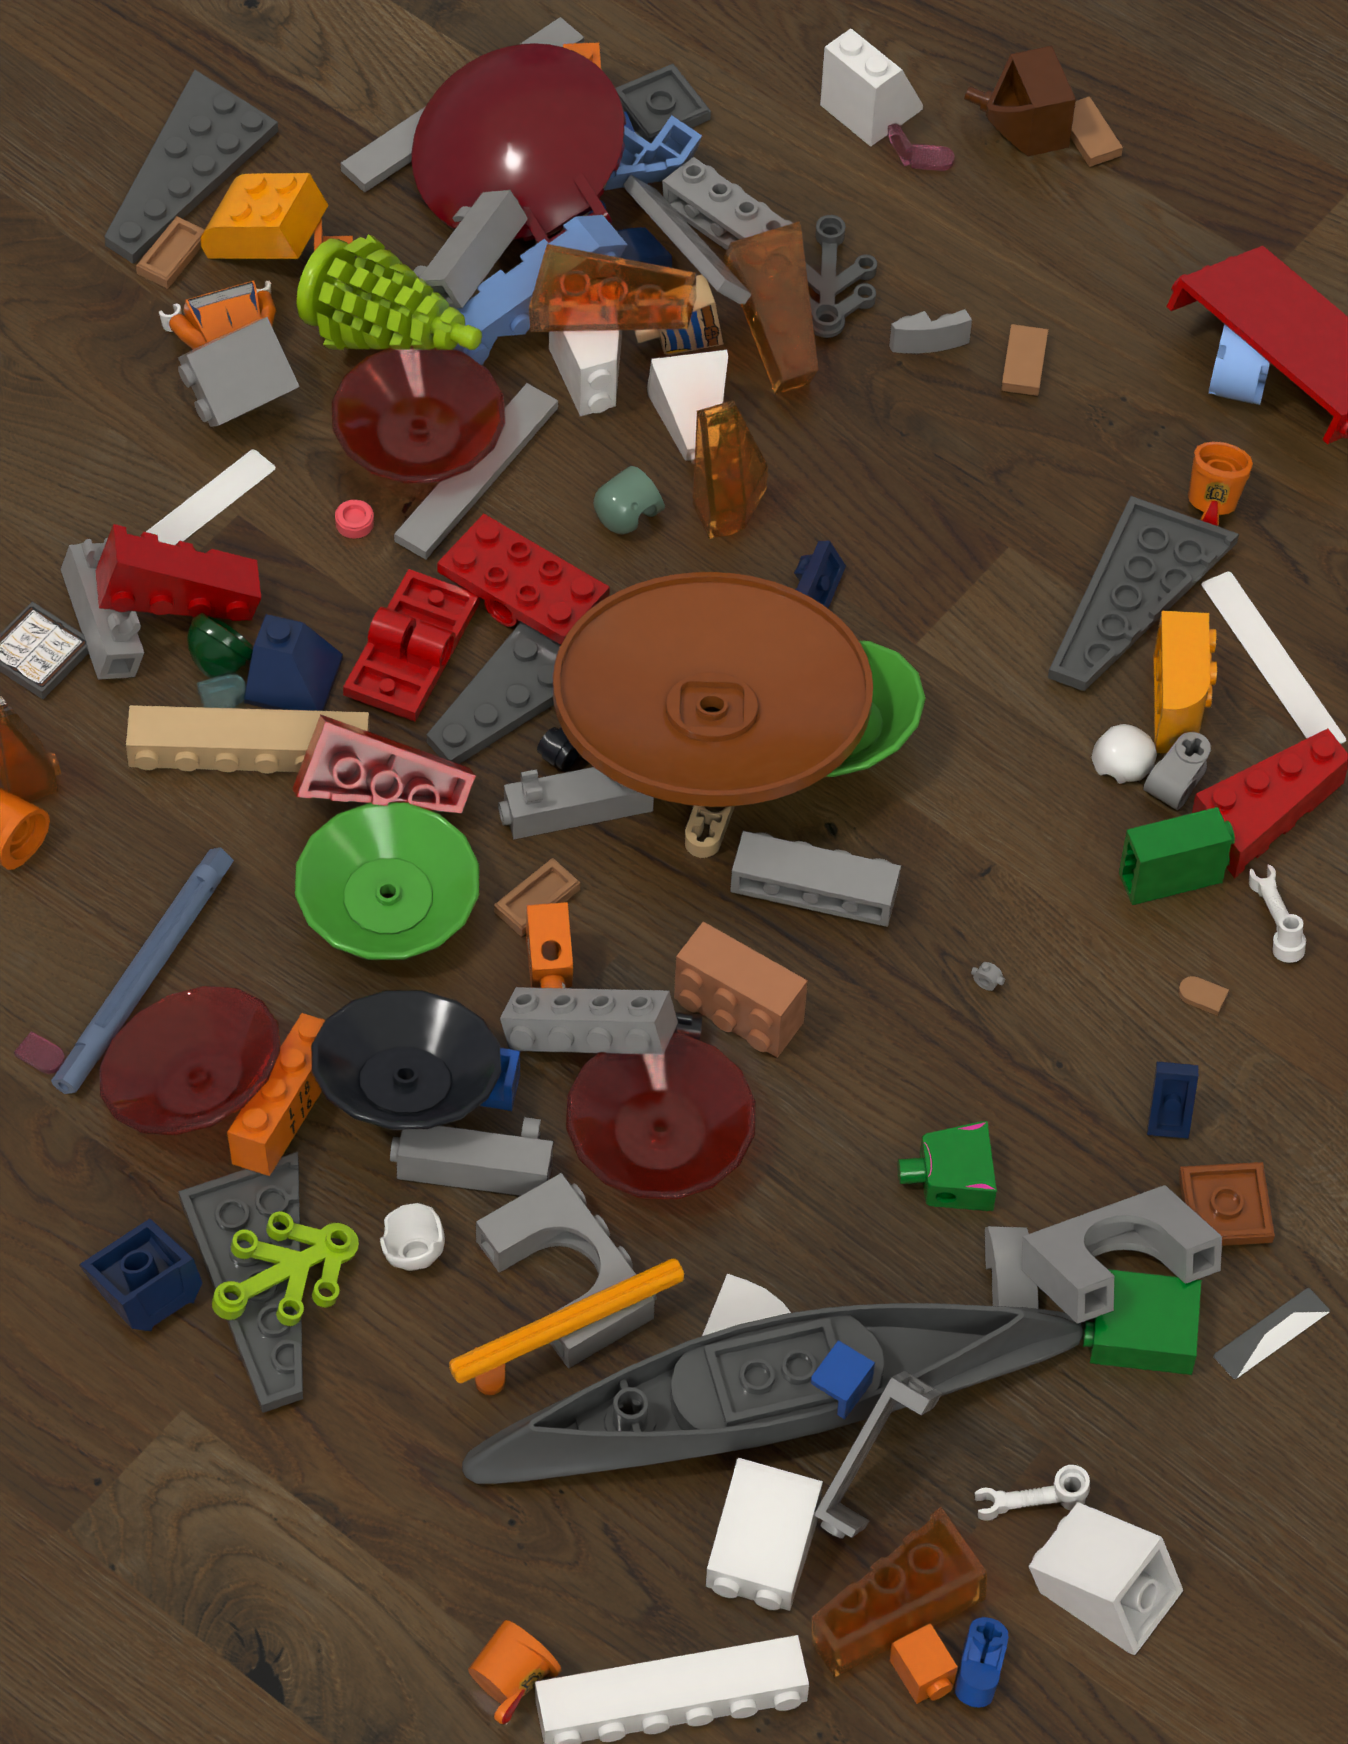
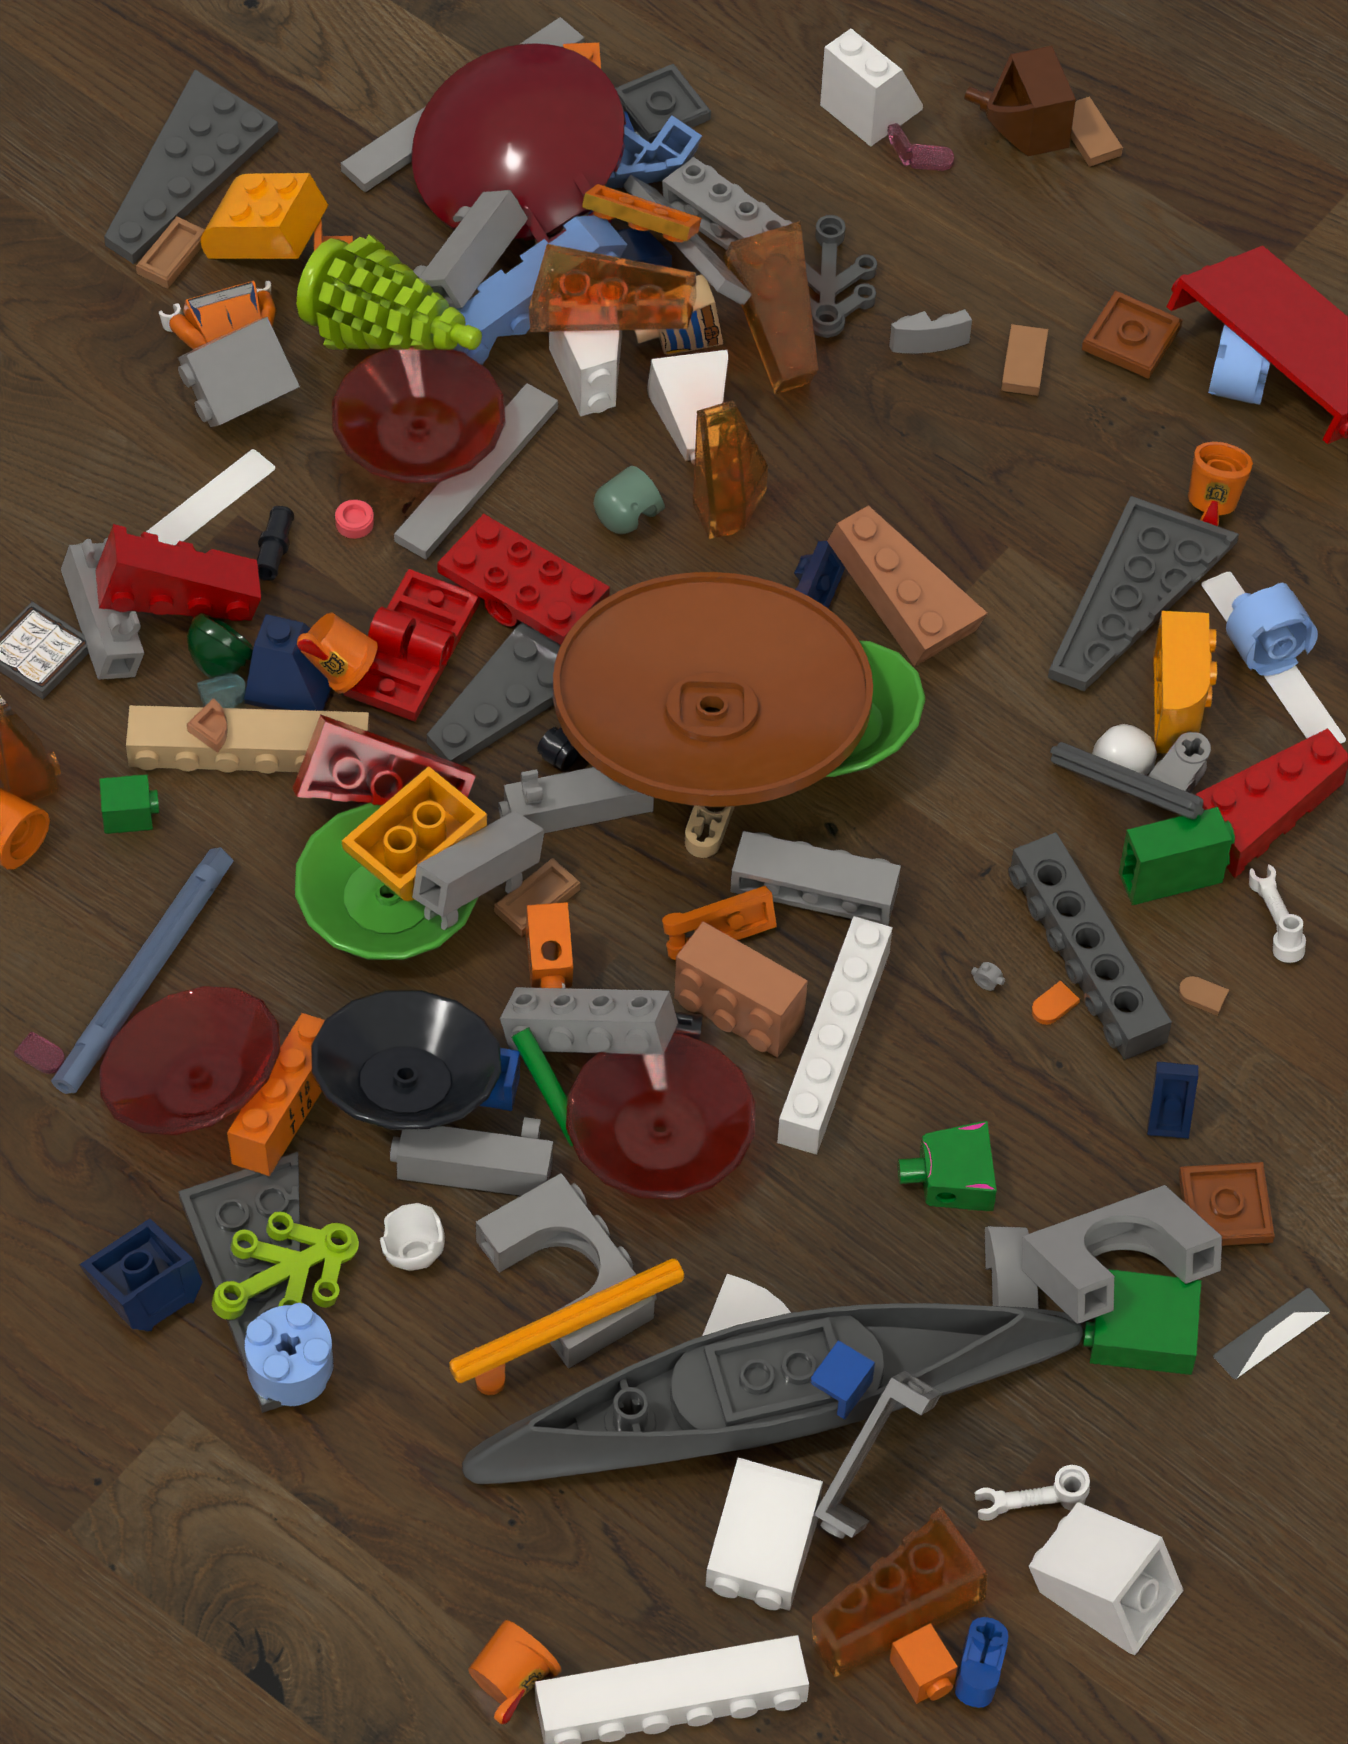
none -> green brick [99,774,160,834]
none -> nougat tile [187,698,228,753]
none -> light blue brick [245,1303,334,1406]
none -> black pin [257,506,295,581]
none -> orange hat [297,612,378,694]
none -> light orange brick [342,766,487,901]
none -> light grey brick [412,811,545,930]
none -> green piece [511,1027,588,1147]
none -> plate [582,184,702,242]
none -> orange plate [662,886,777,960]
none -> white brick [777,916,893,1155]
none -> nougat wedge [827,505,988,667]
none -> dark grey brick [1008,832,1172,1060]
none -> orange piece [1032,981,1080,1025]
none -> dark grey axle [1050,742,1204,820]
none -> dark orange plate [1082,290,1183,379]
none -> light blue brick [1226,583,1318,676]

